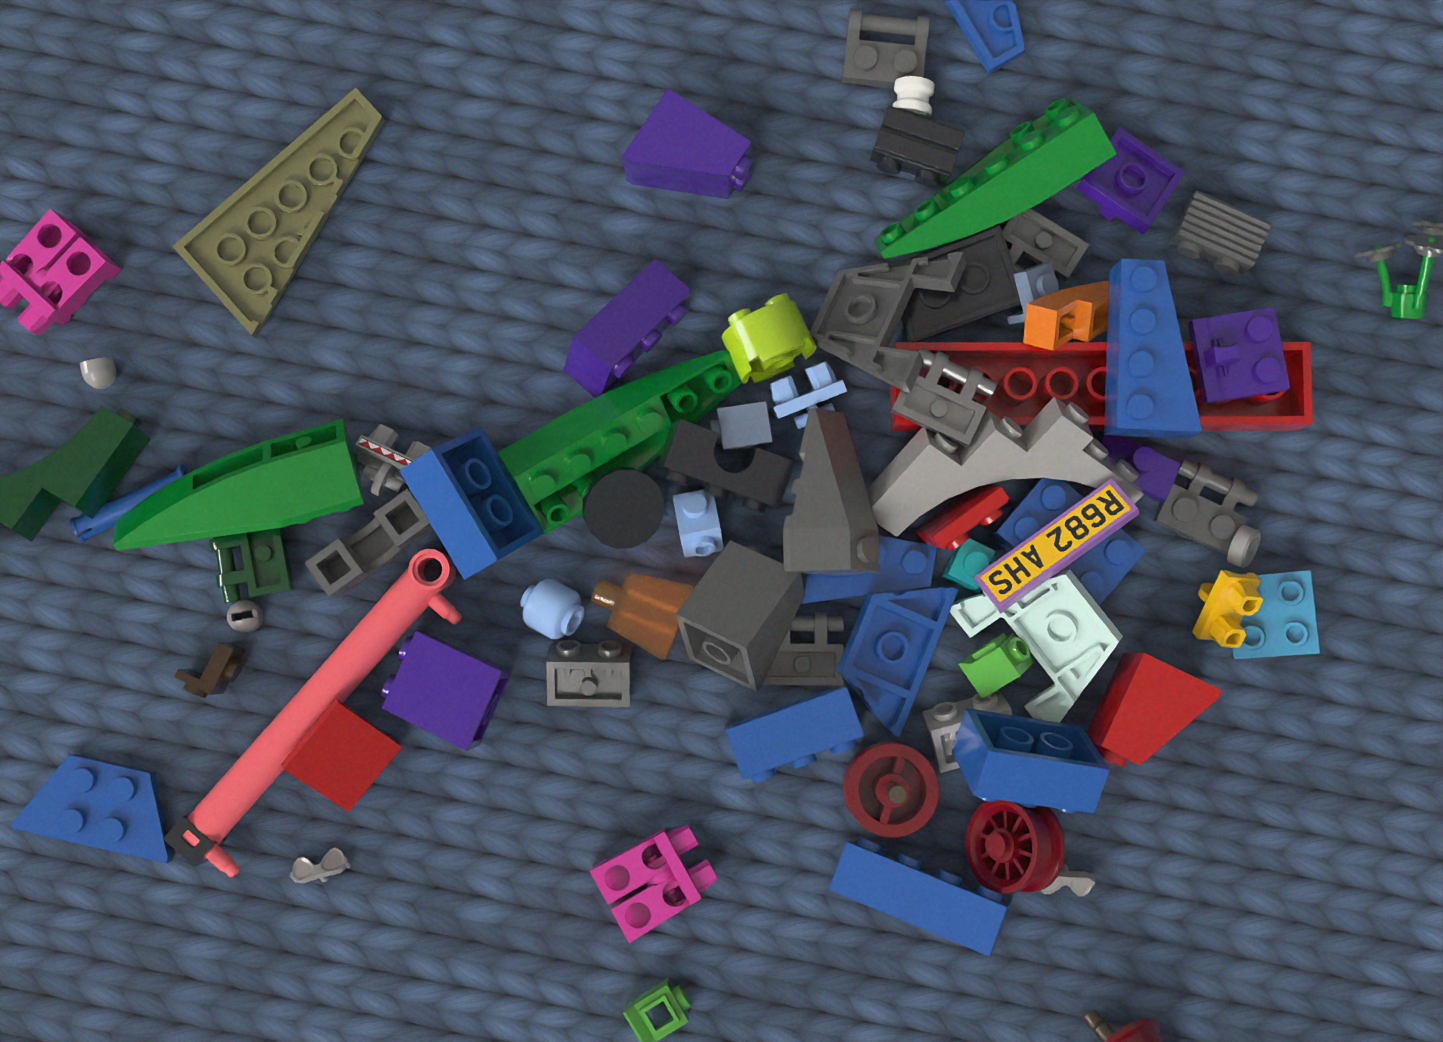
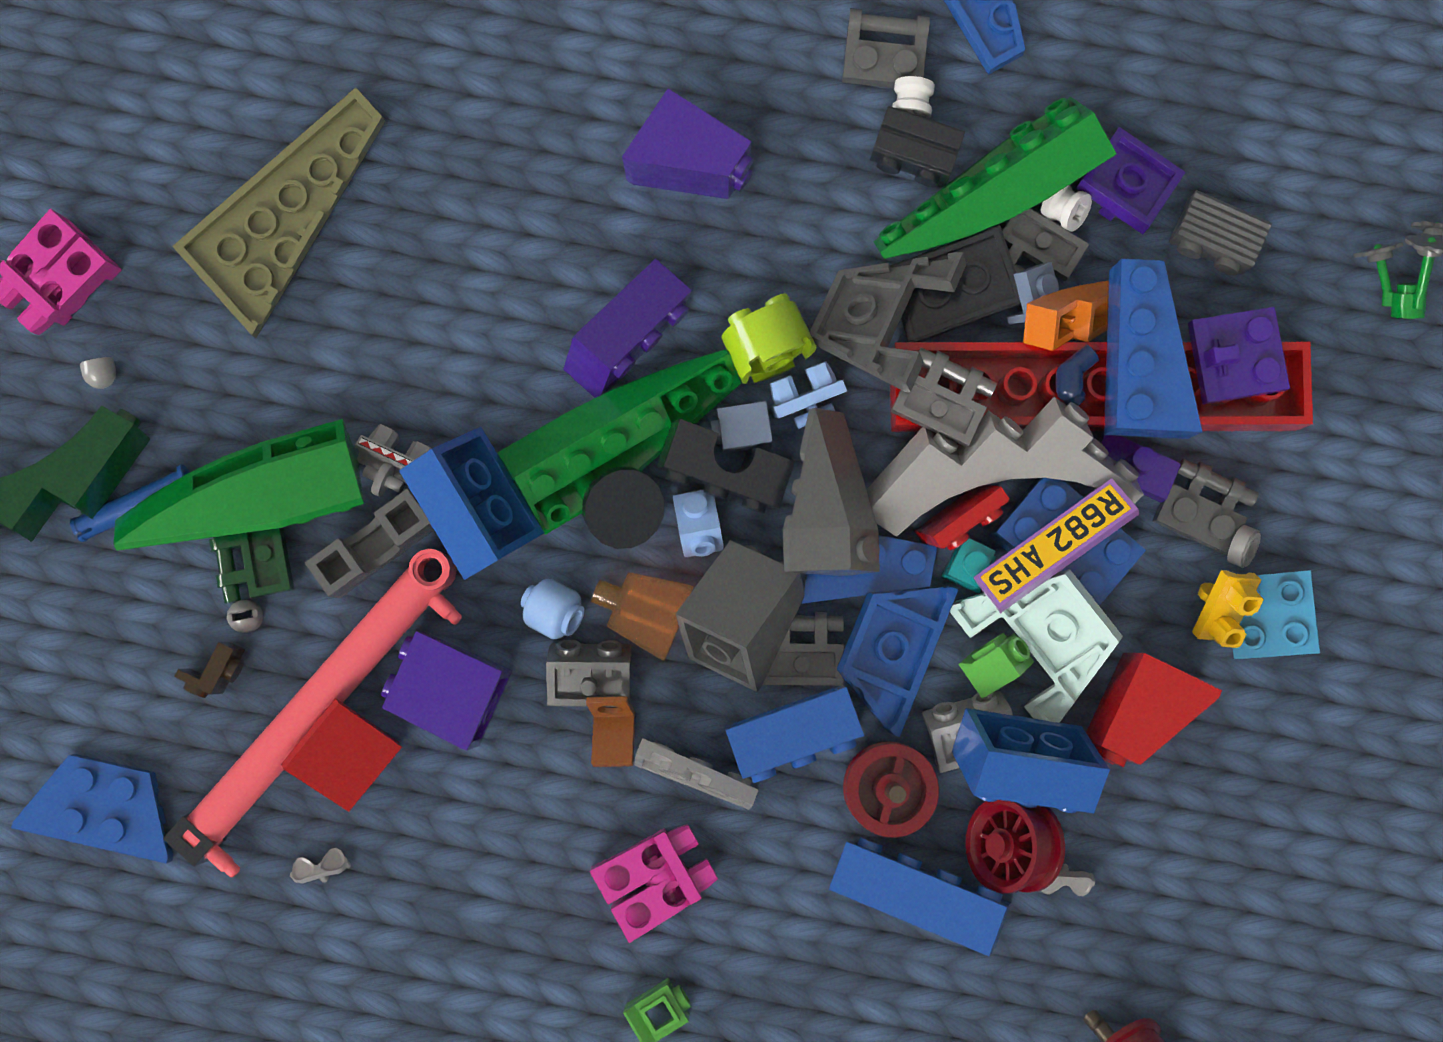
none -> dark orange bracket [586,696,636,767]
none -> light grey wing [634,738,758,810]
none -> white wheel [1041,185,1092,232]
none -> dark blue arm [1056,345,1099,406]

